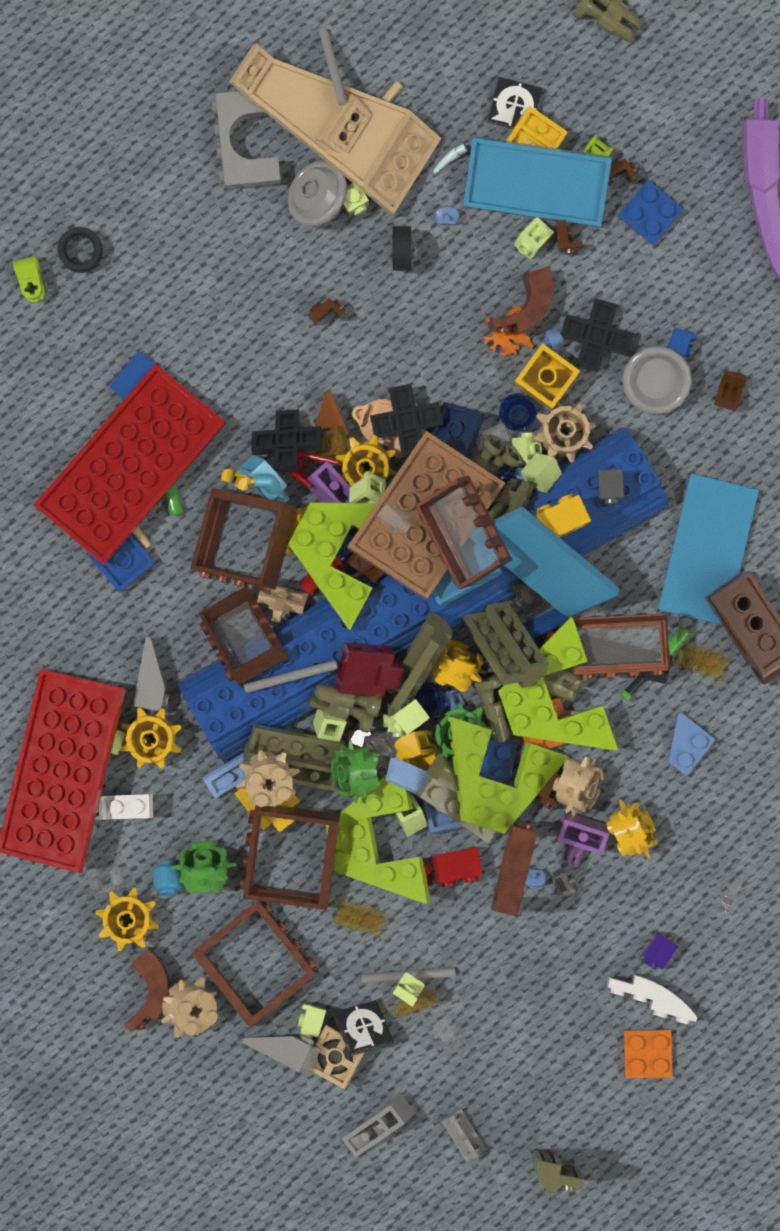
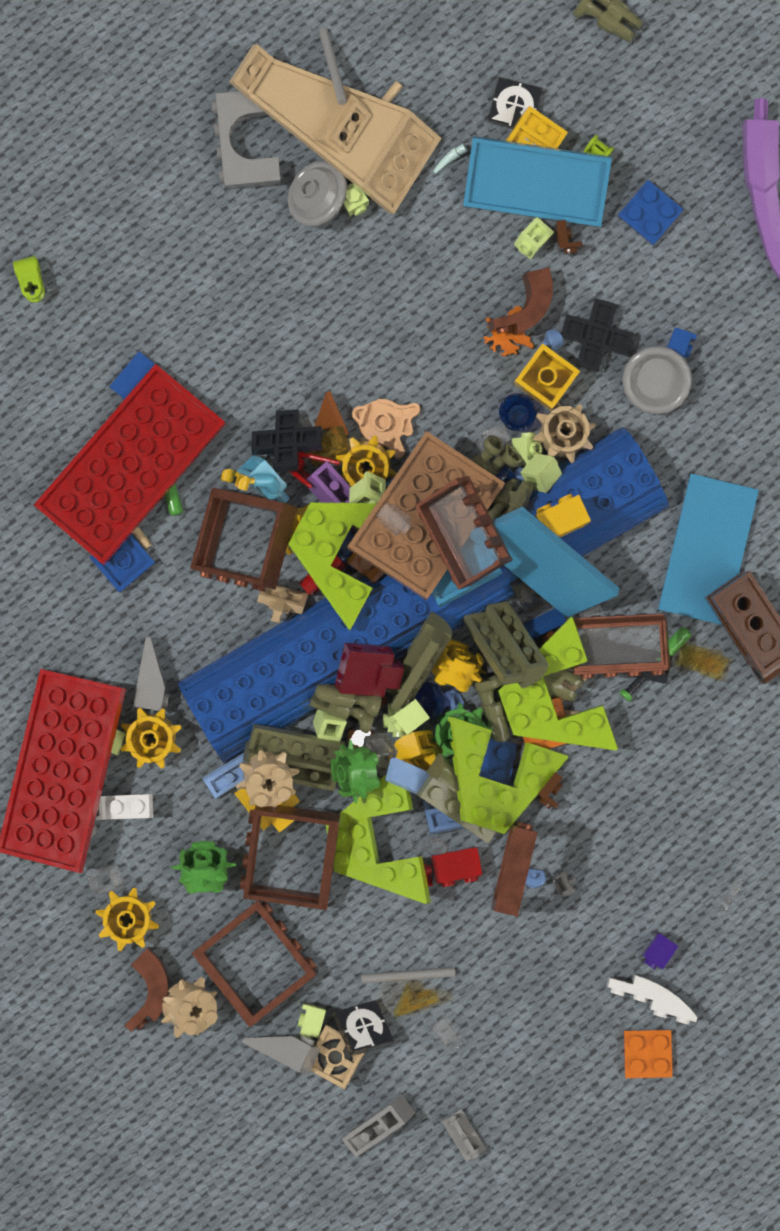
black tyre [57,227,103,273] -> none
dark azure head [153,861,183,896] -> none
window [199,586,289,688] -> none
light grey bar [244,660,338,693] -> none
reddish brown bracket [308,297,345,325] -> none
clear yellow slope [334,900,385,936] -> none
black plate [370,384,443,458] -> none
black tyre [392,226,411,271] -> none
yellowish green bracket [393,972,425,1007] -> none
yellowish green brick [395,795,428,837] -> none
dark blue tile [432,402,485,459] -> none
medium blue piece [435,206,459,224] -> none
olive brick [532,1149,584,1194] -> none
tan brick [553,756,603,816] -> none
medium lavender brick [557,811,610,867] -> none
dark grey brick [597,469,624,505] -> none
yellow brick [606,800,658,859] -> none
reddish brown bracket [609,158,638,184] -> none
medium blue wing [668,712,715,776] -> none
reddish brown bracket [714,370,747,411] -> none

